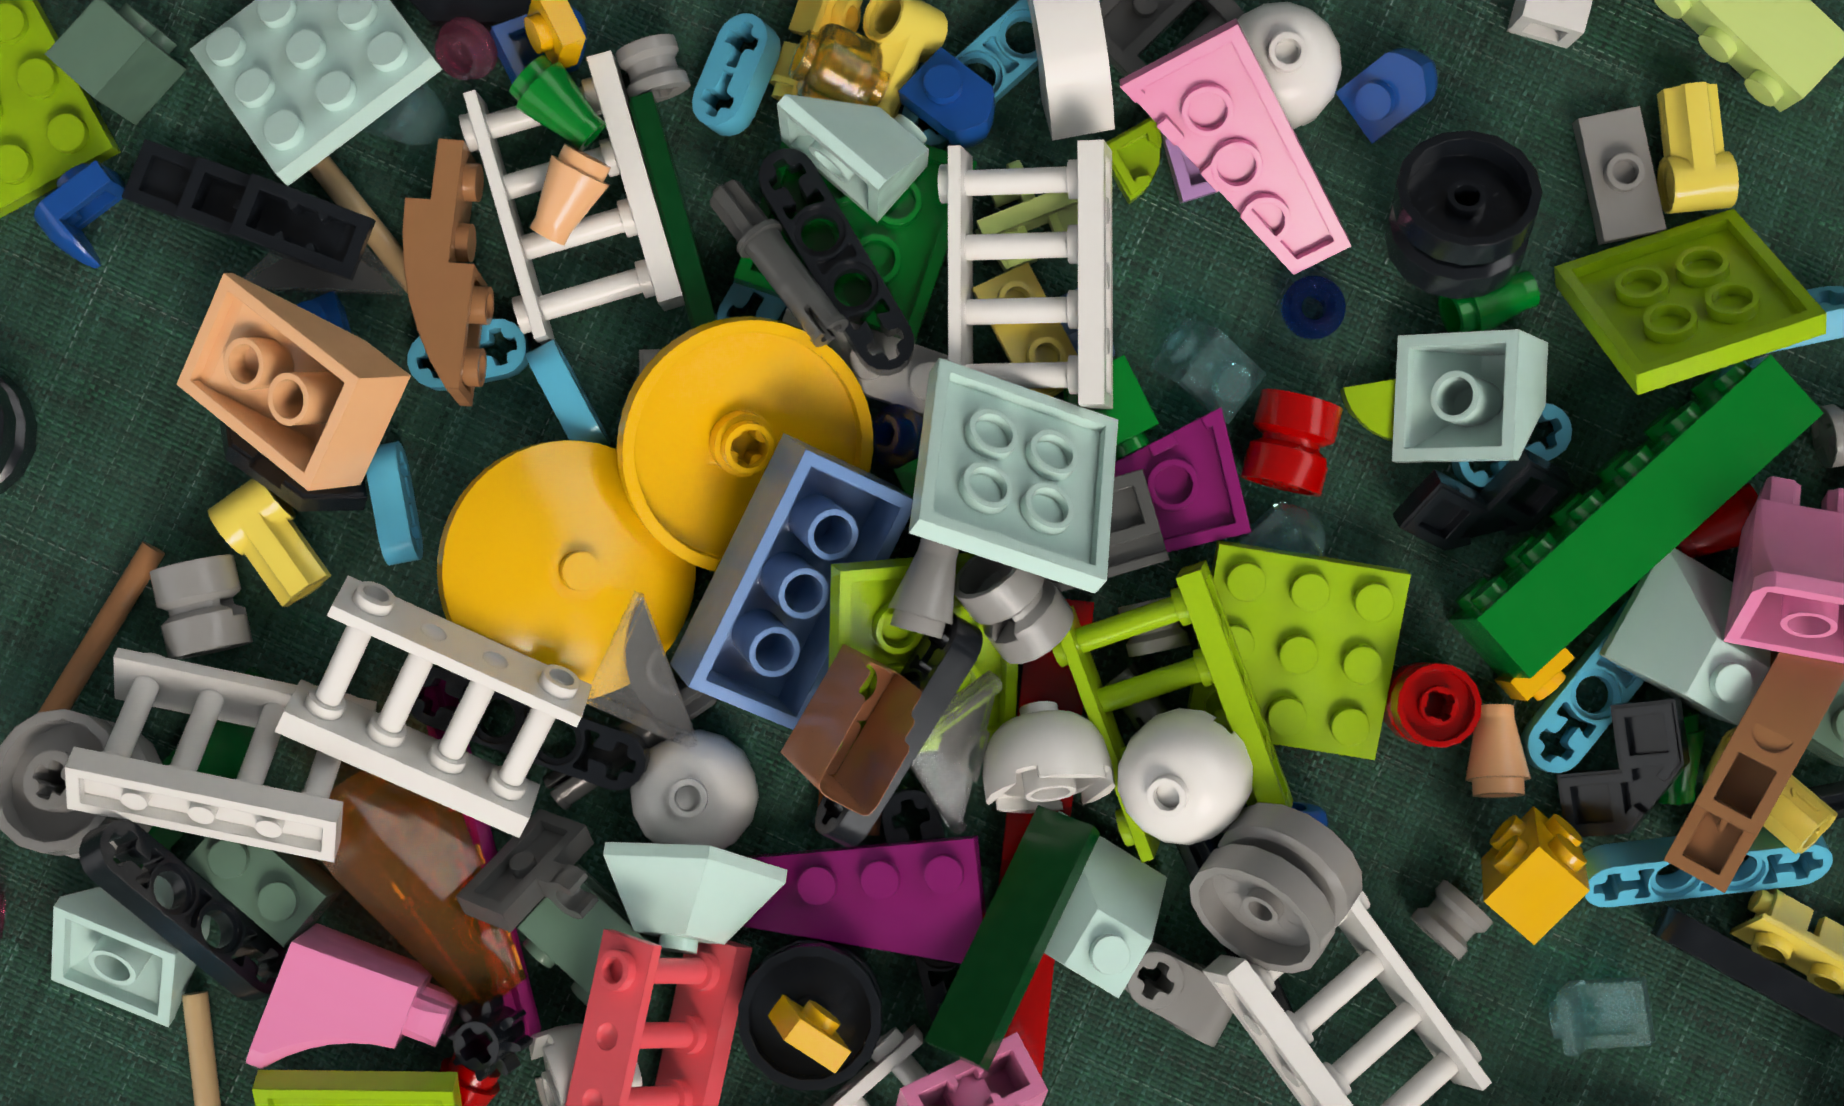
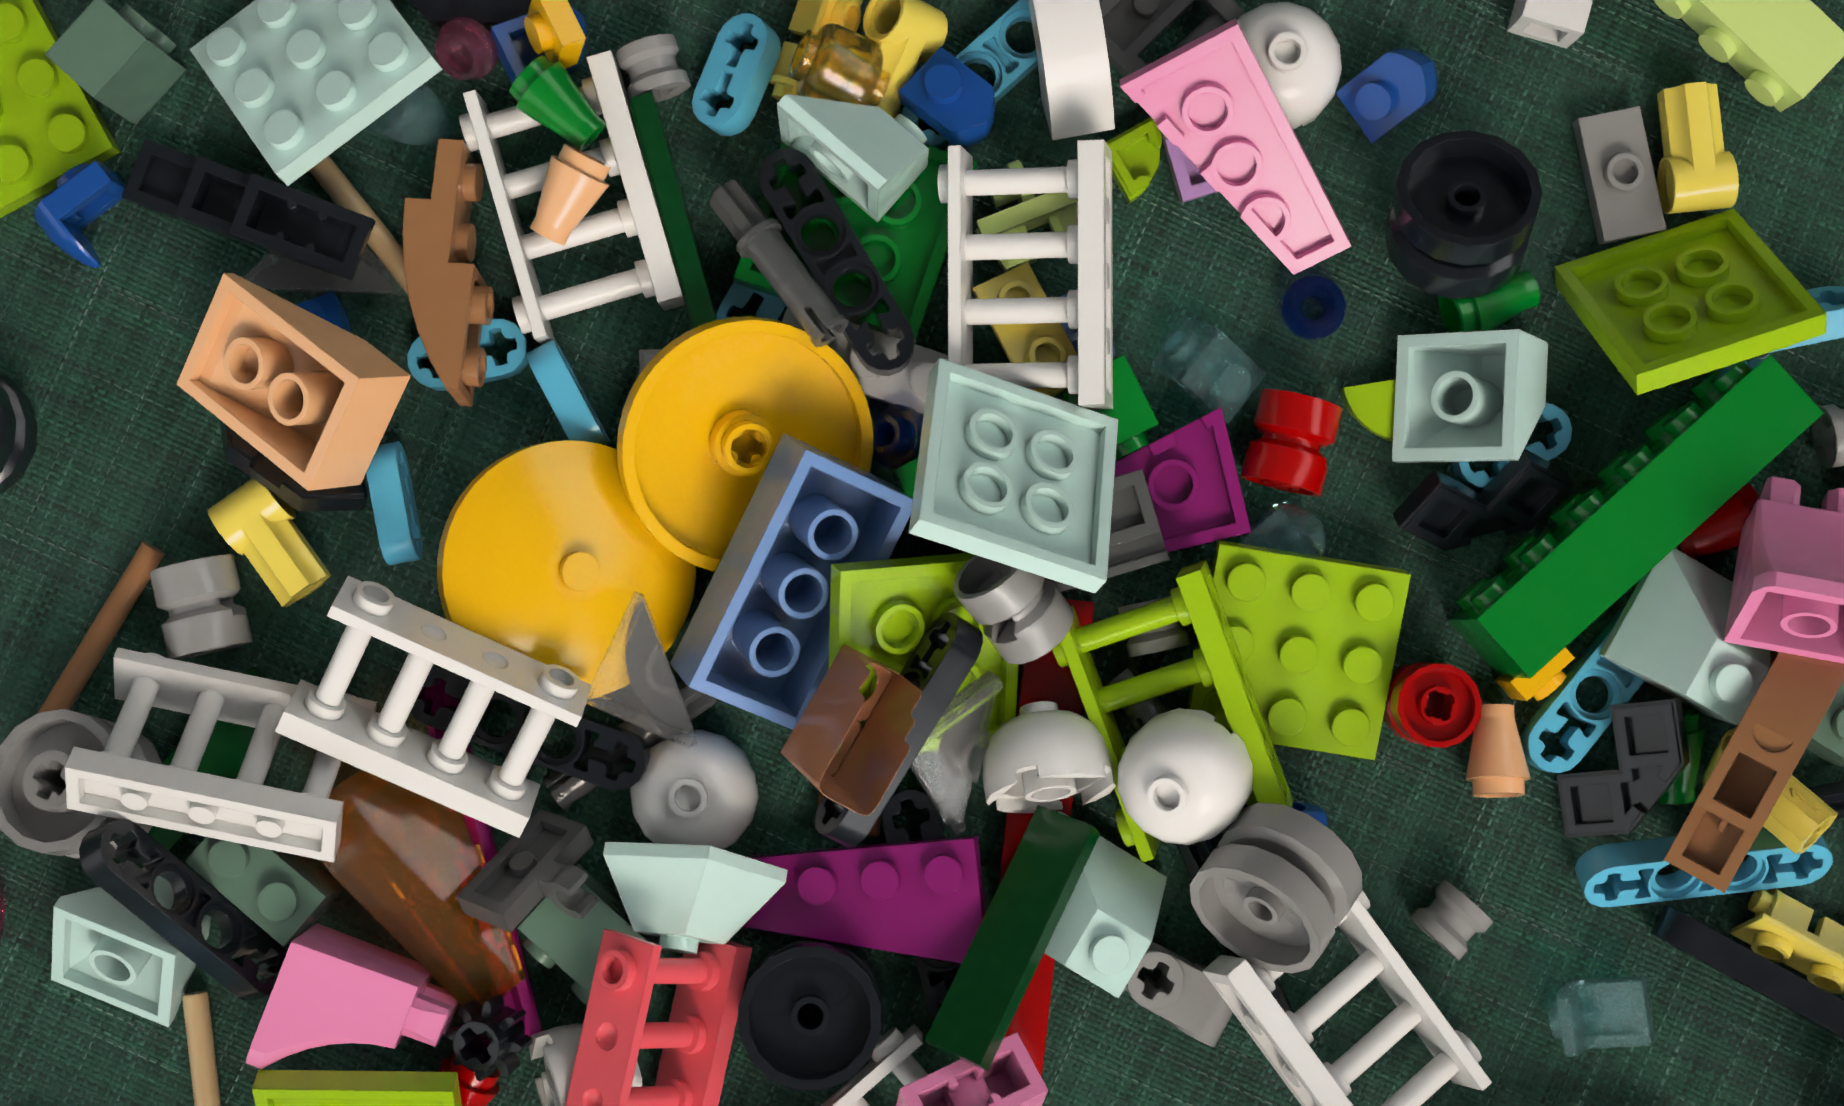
yellow plate [767,994,851,1073] -> none
light grey cone [888,537,959,639] -> none
yellow brick [1481,806,1590,945] -> none

